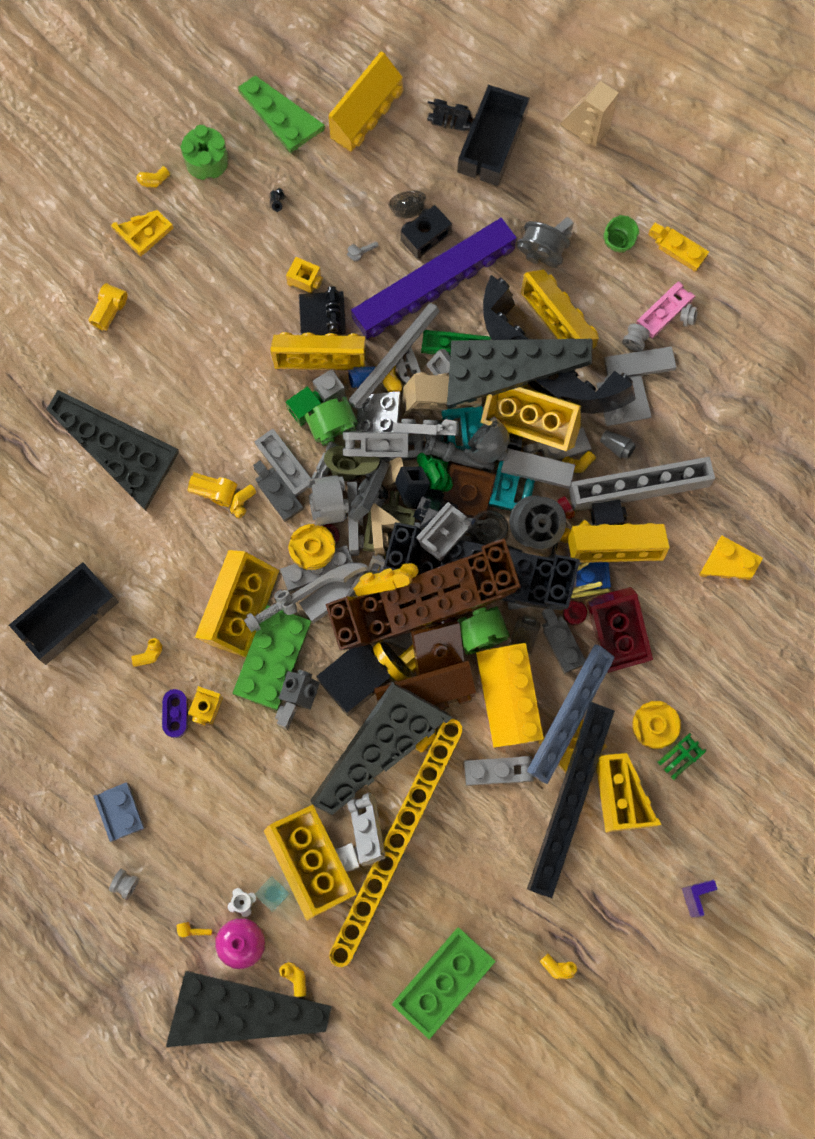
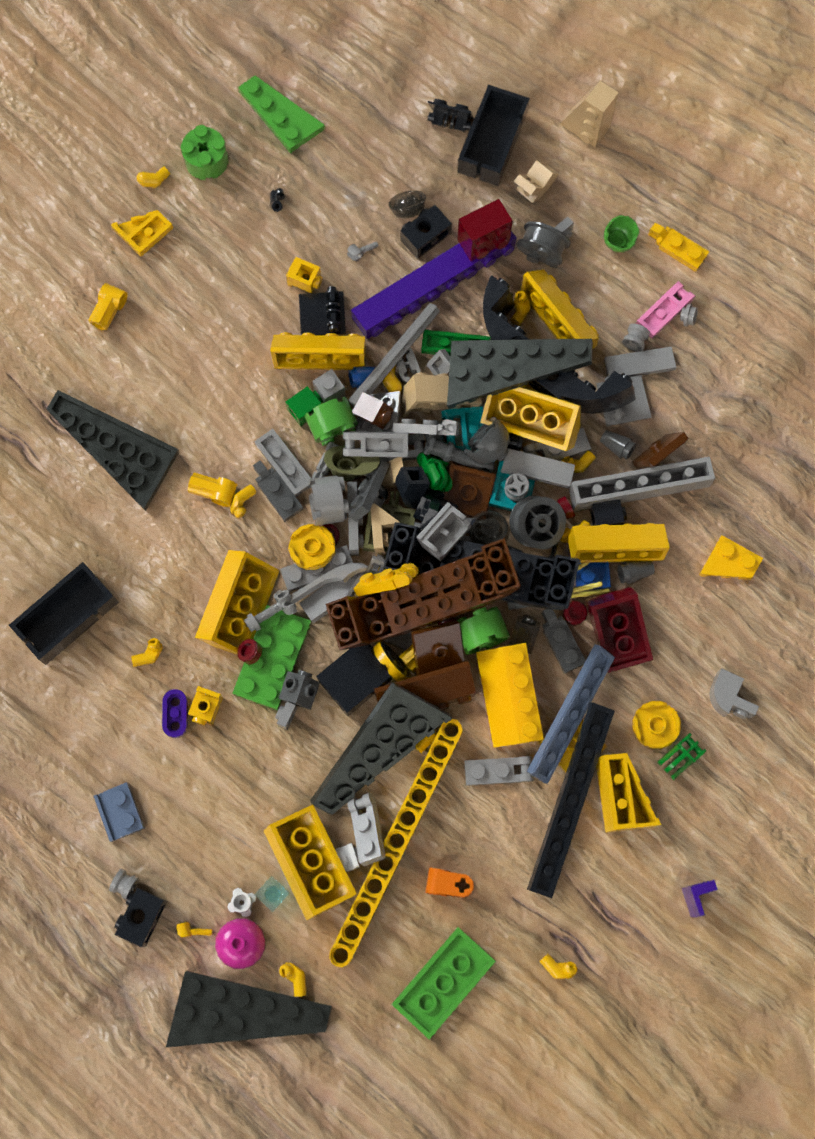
yellow slope [328,51,404,152] -> none
none -> black brick [114,888,168,948]
none -> dark red tile [238,639,262,664]
none -> brick [352,392,394,430]
none -> orange piece [425,868,474,898]
none -> dark red brick [457,199,513,262]
none -> light grey wheel [504,473,529,501]
none -> yellow arm [511,290,531,326]
none -> tan brick [514,160,560,203]
none -> dark grey cone [617,561,655,584]
none -> reddish brown plate [632,432,689,468]
none -> light grey brick [709,669,759,719]

